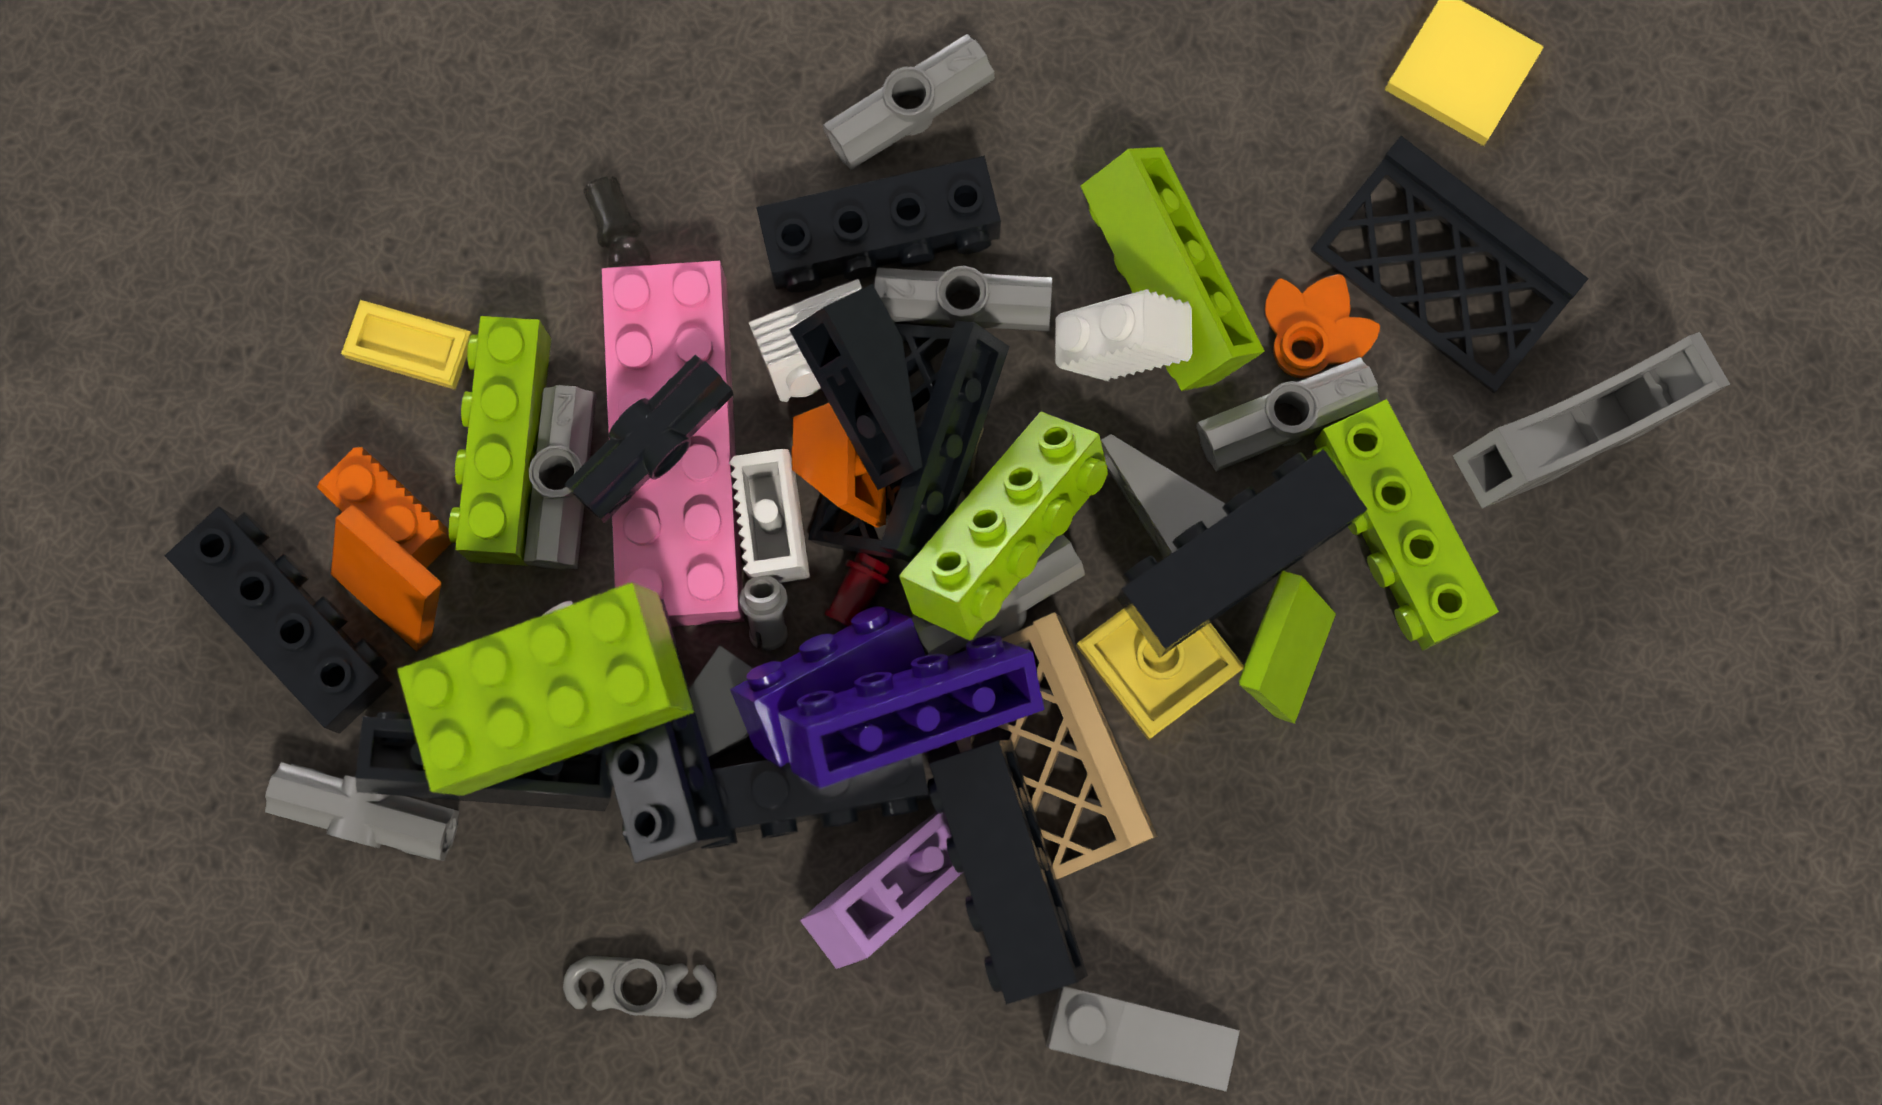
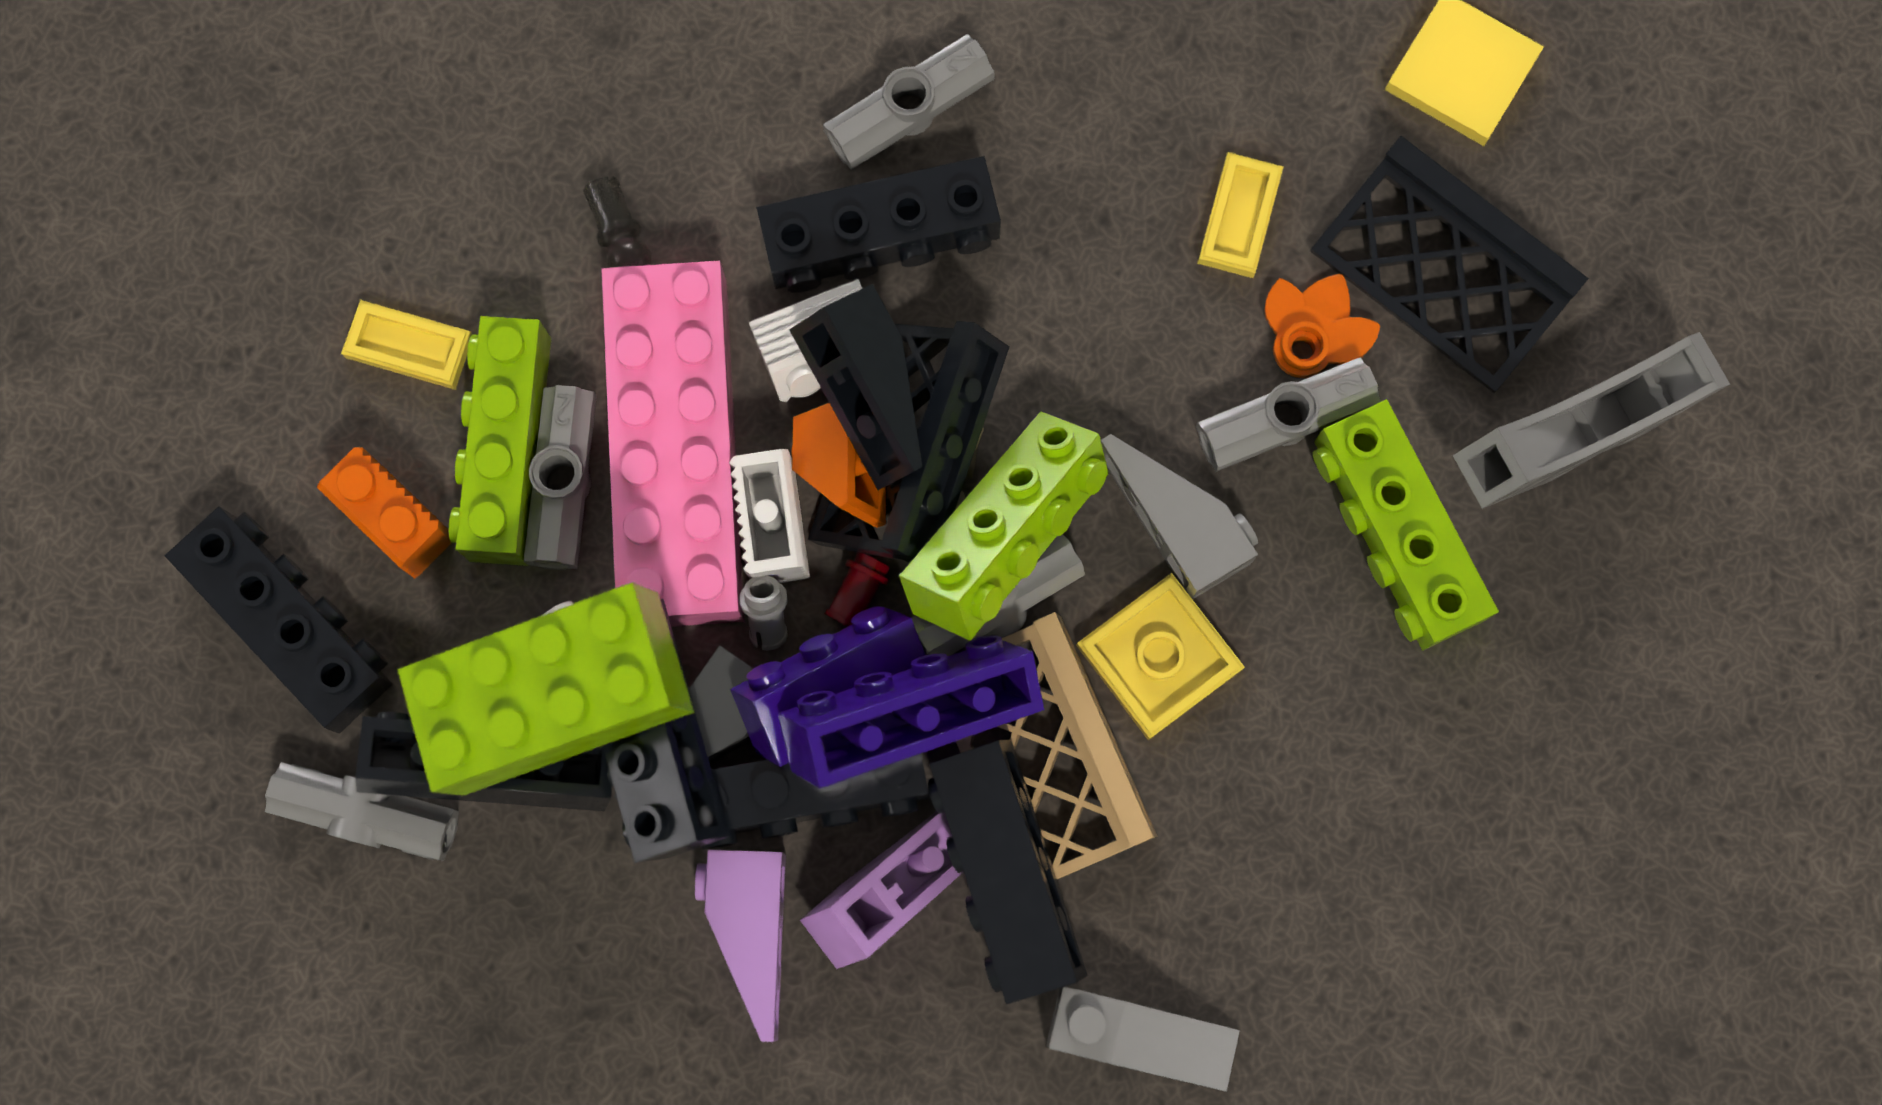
orange tile [331,505,441,652] -> none
light grey piece [563,956,717,1018] -> none
black piece [565,355,734,523] -> none
light grey piece [875,266,1052,331] -> none
white brick [1055,289,1192,381] -> none
lime brick [1080,147,1265,391] -> none
black brick [1117,449,1367,658] -> none
lime tile [1239,571,1336,724] -> none
none -> lavender slope [695,850,786,1042]
none -> light yellow tile [1197,152,1283,278]

